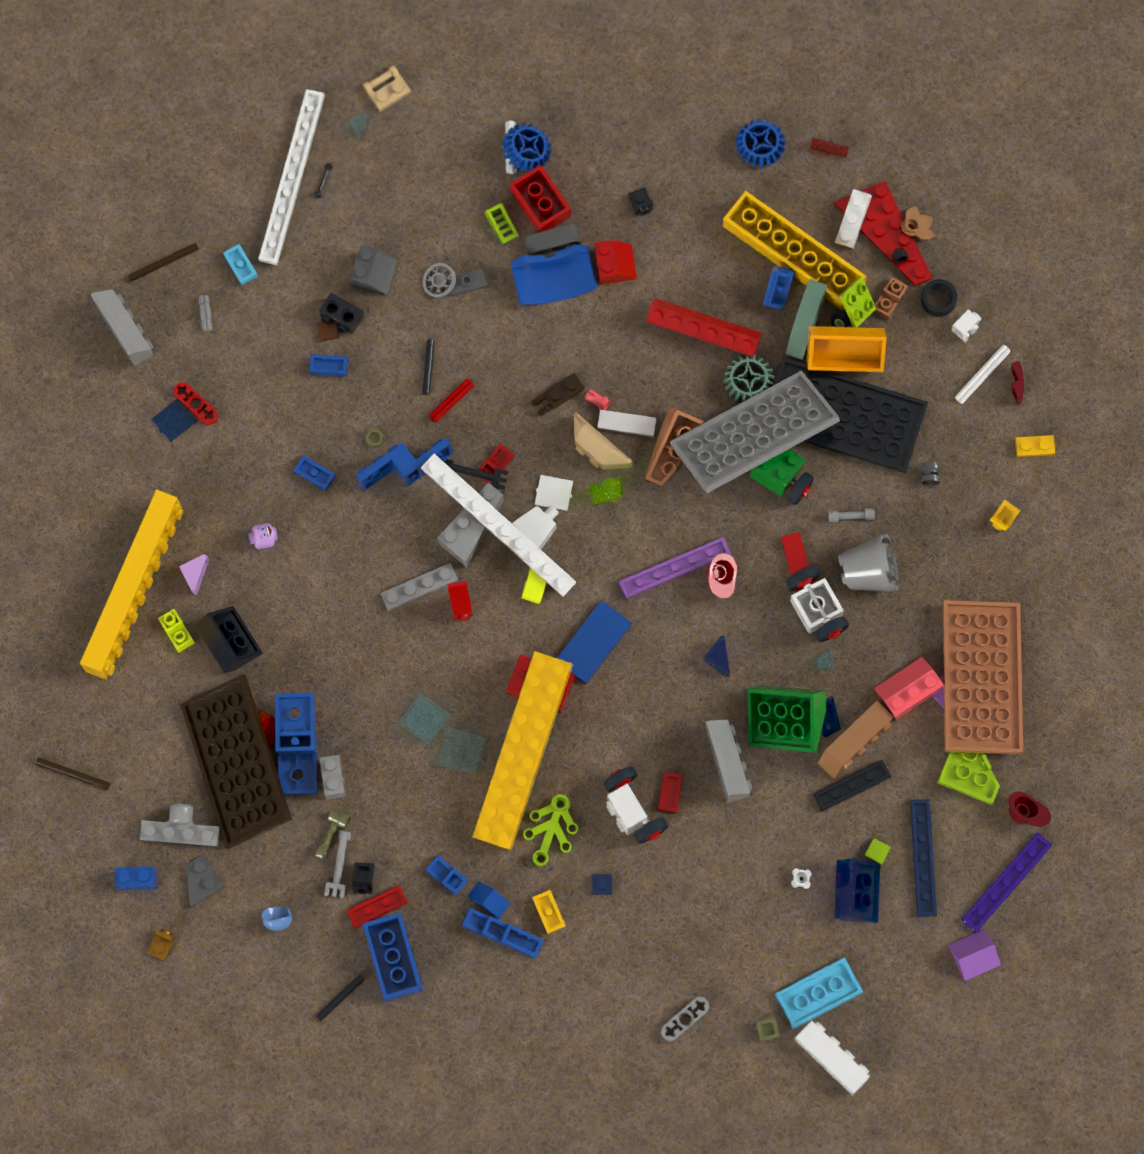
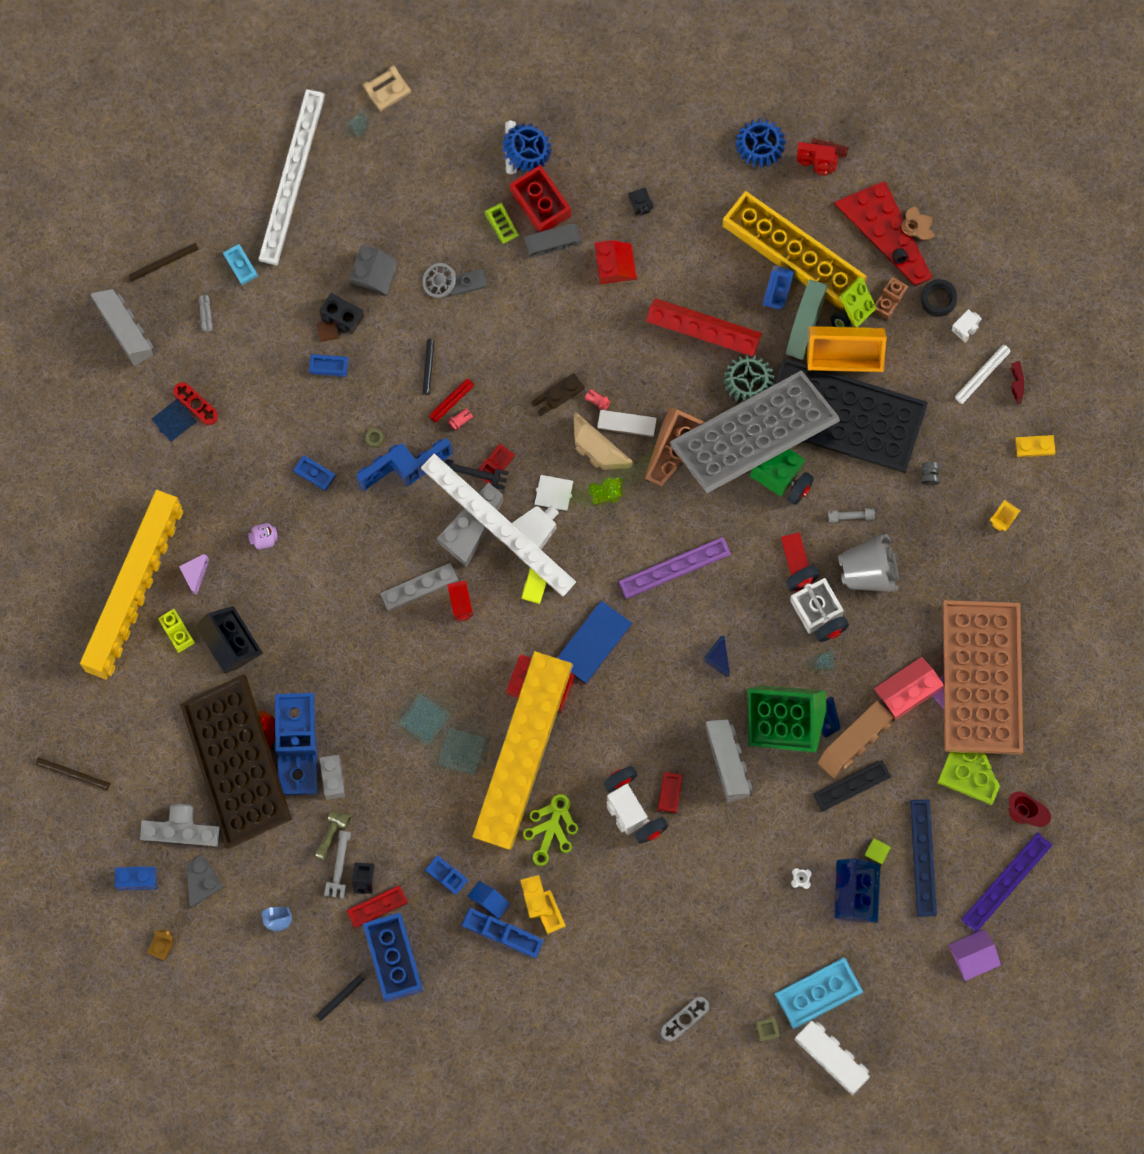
black hinge [314,163,332,198] -> none
blue panel [511,245,597,305] -> none
dark blue plate [592,874,612,895] -> none
piece [707,553,737,599] -> none
white plate [835,189,872,249] -> none
none -> coral pin [448,408,473,431]
none -> yellow plate [521,875,549,919]
none -> red plate [796,142,839,176]

